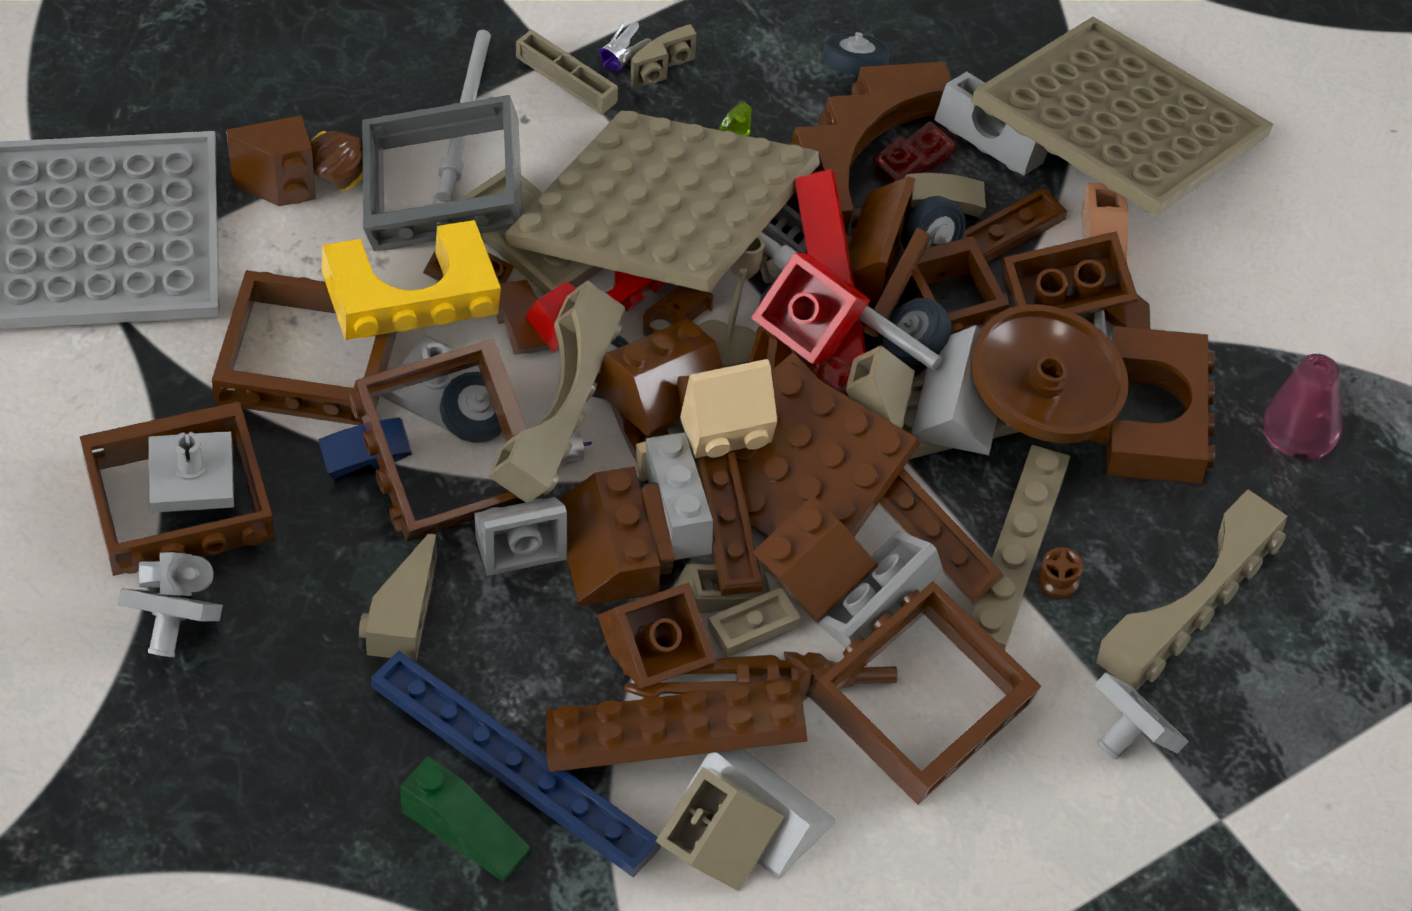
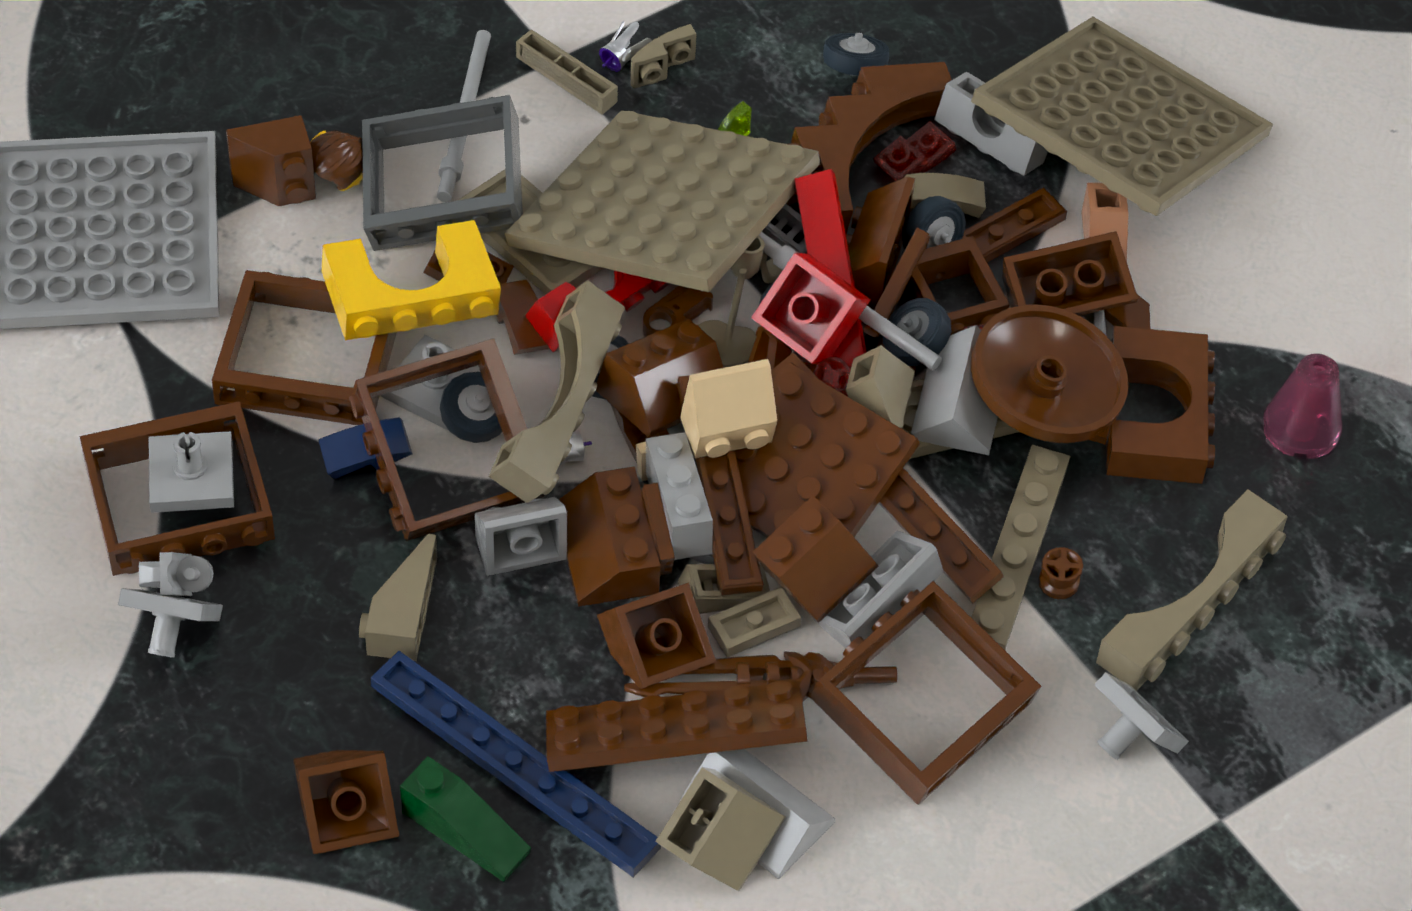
none -> reddish brown slope [293,750,399,854]

